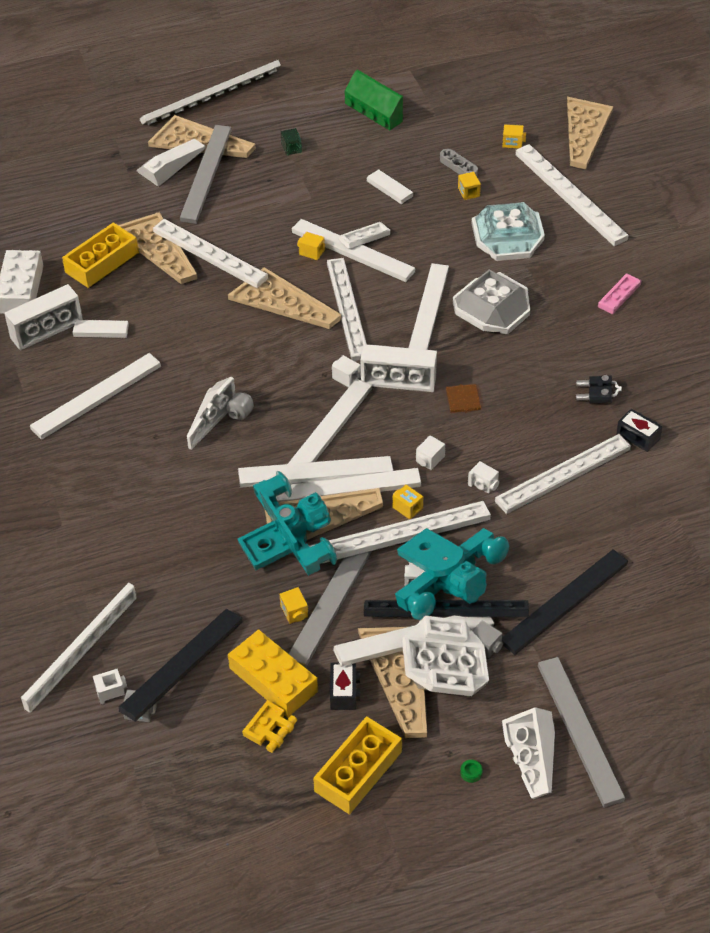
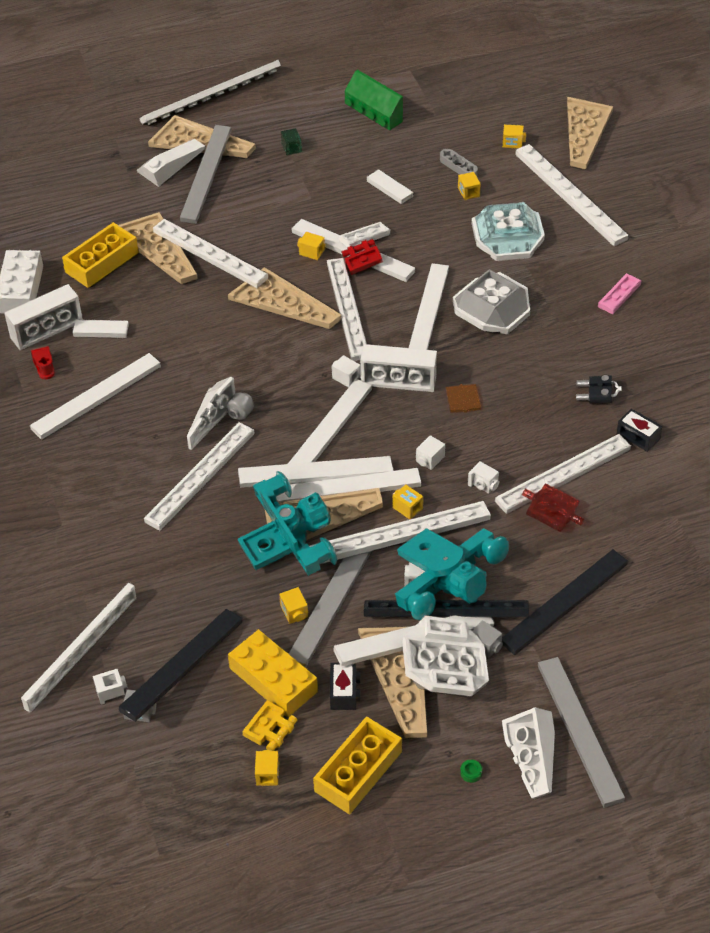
none -> red piece [31,346,55,379]
none -> white tile [144,422,254,531]
none -> yellow brick [255,750,279,786]
none -> red plate [341,239,383,275]
none -> clear red plate [522,483,585,532]

